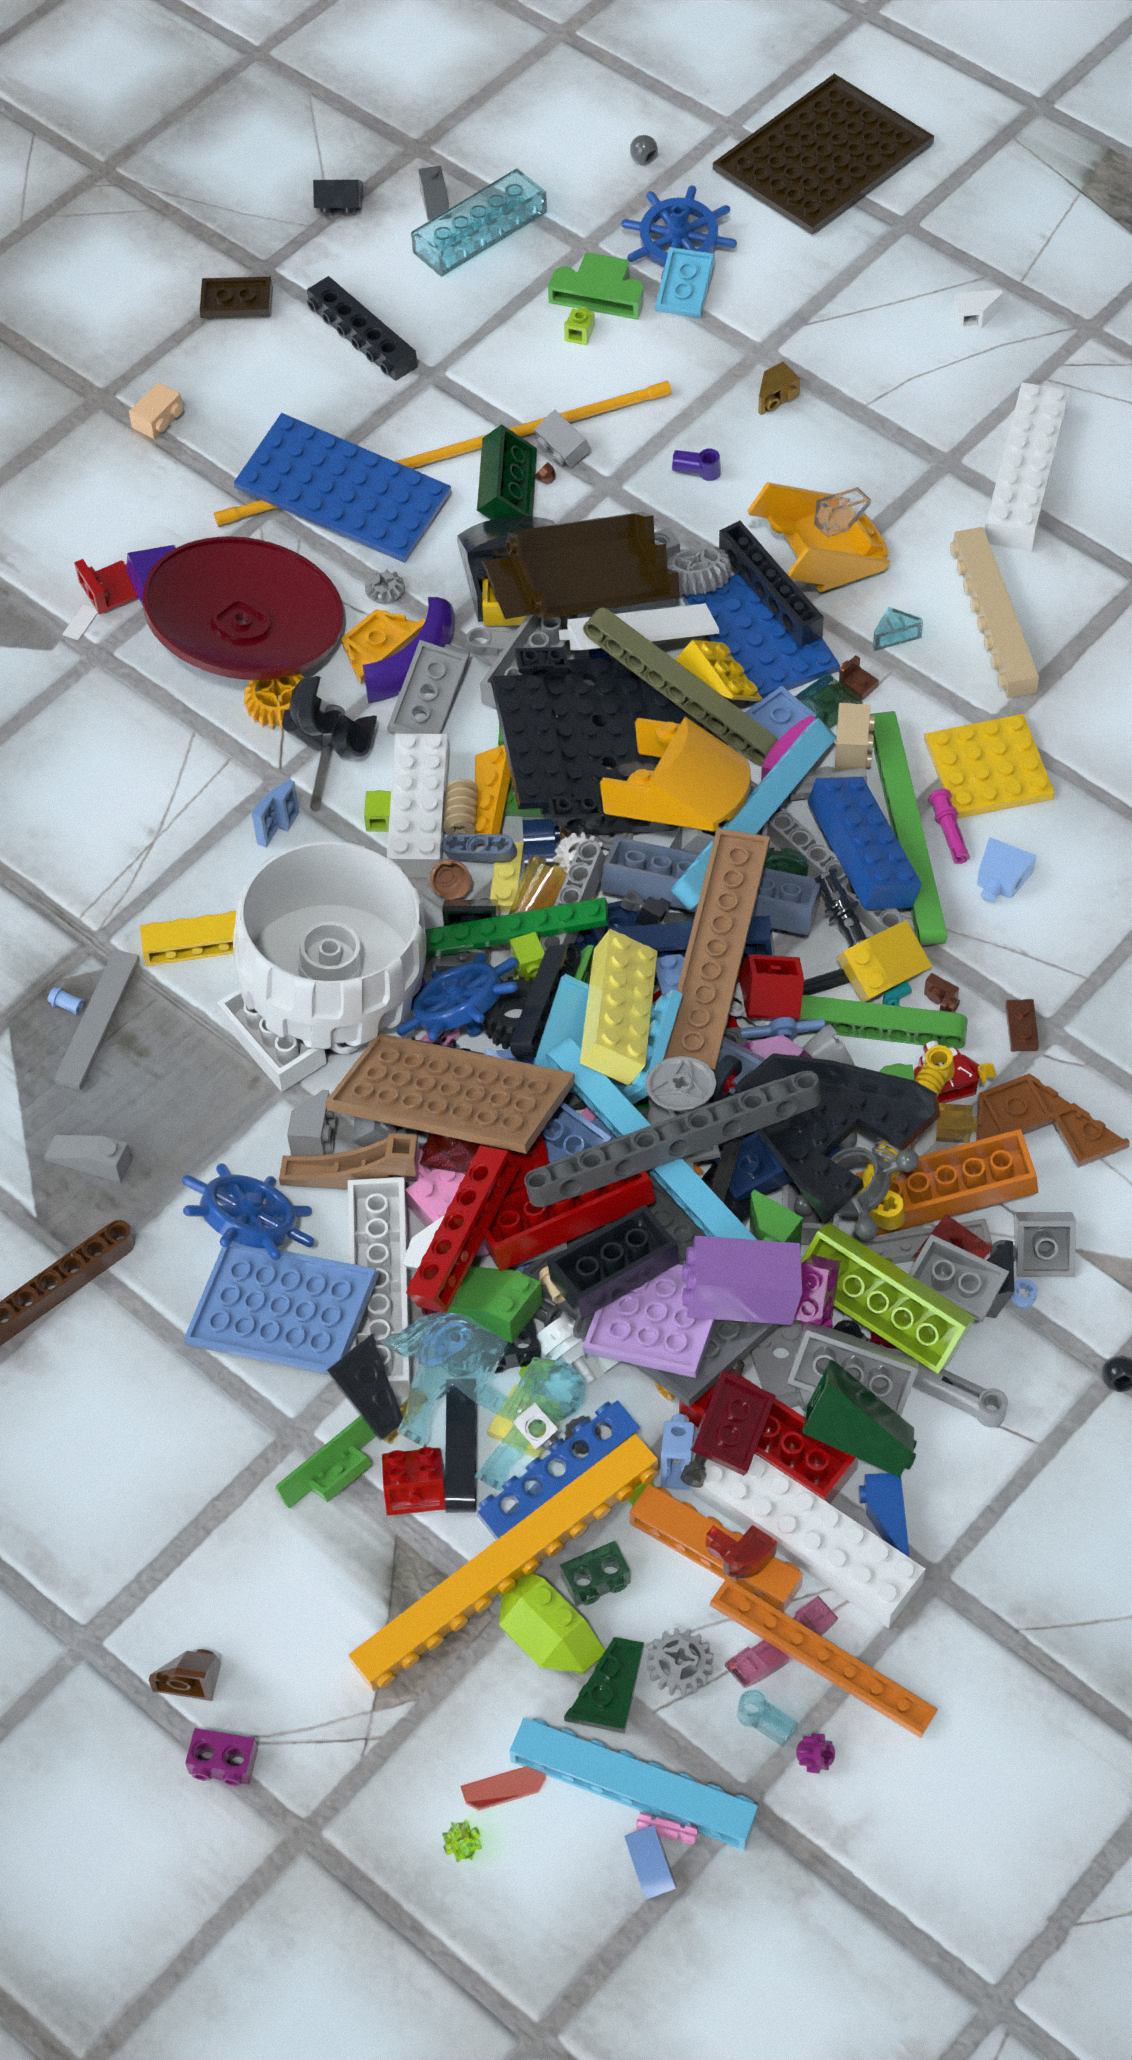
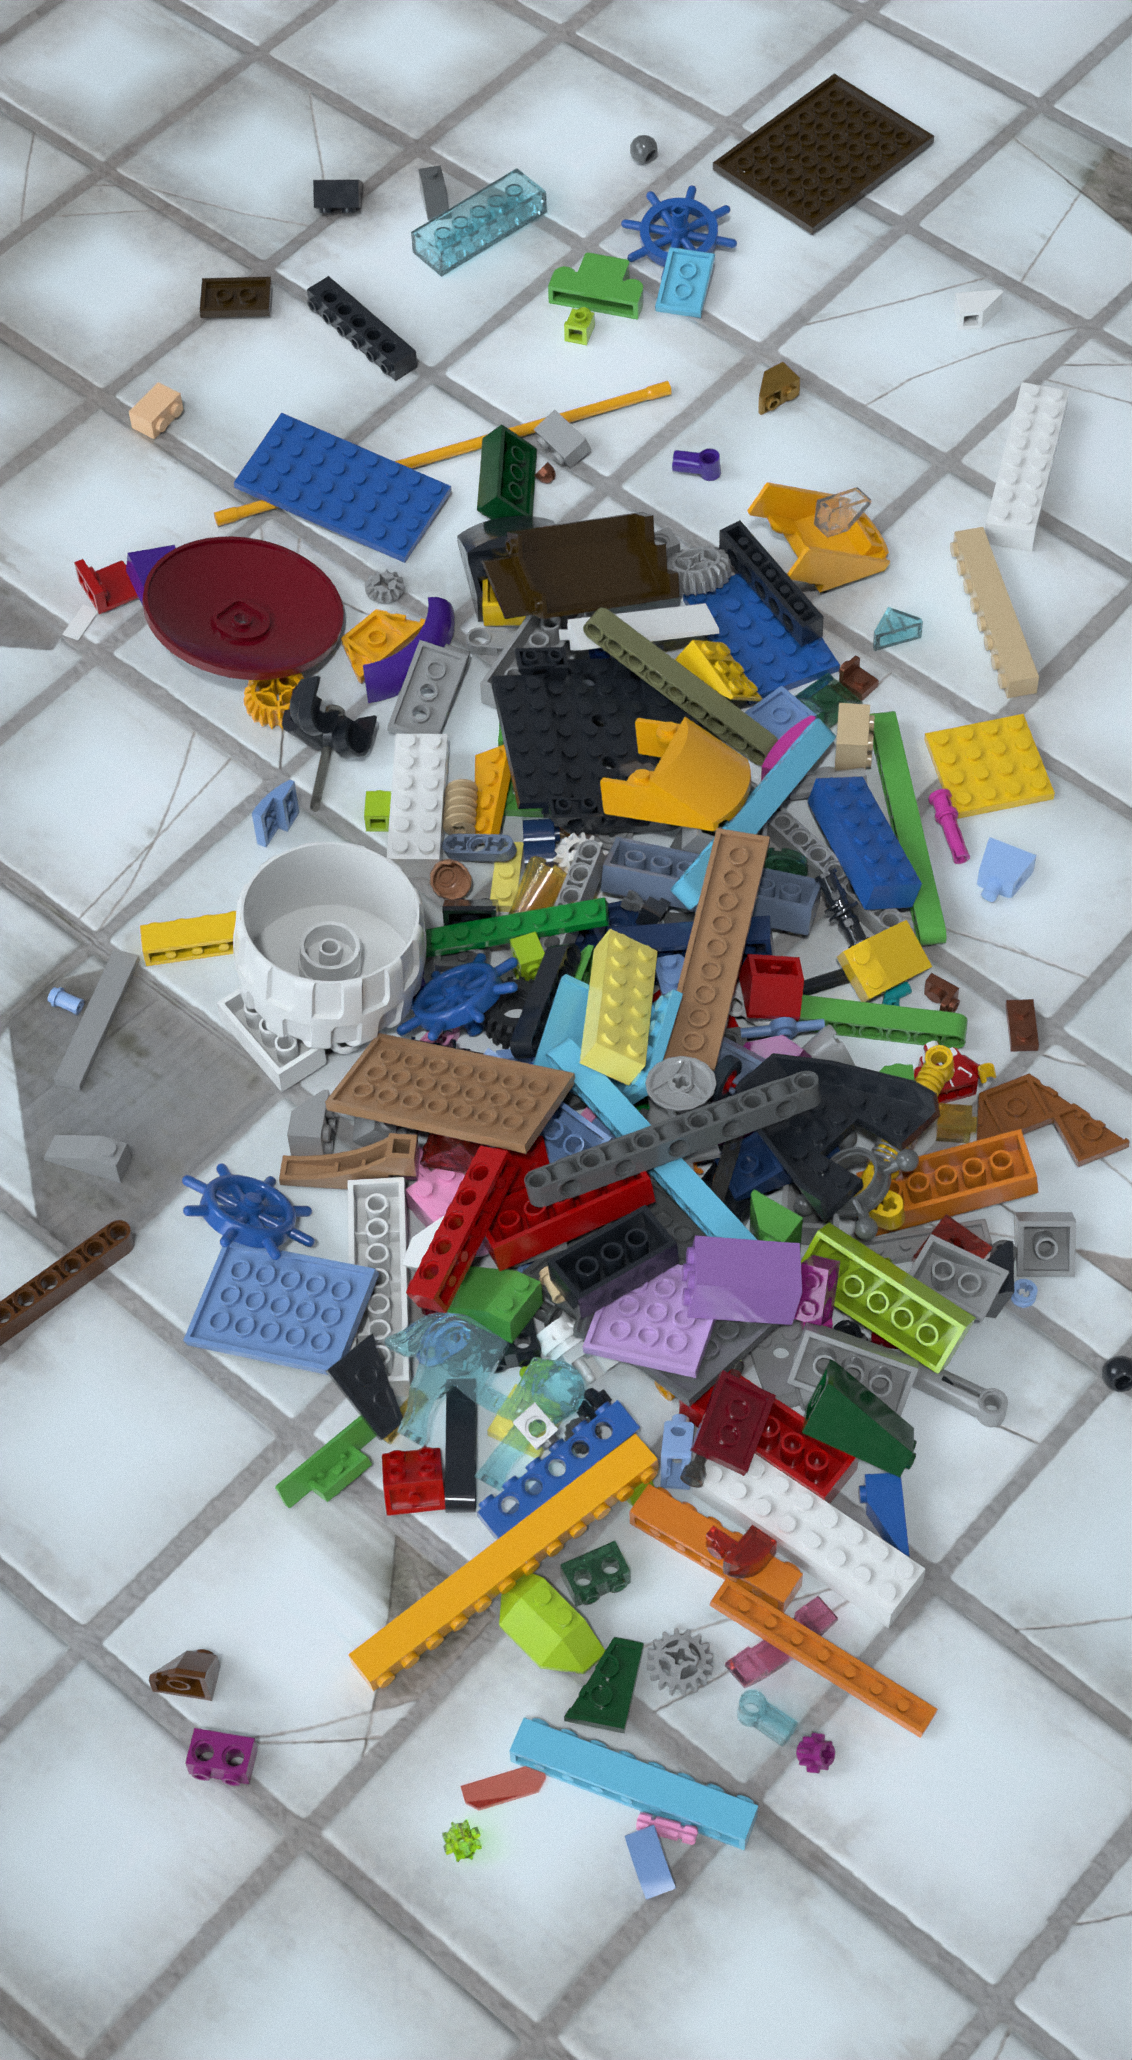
none -> black gear [576,1388,612,1421]

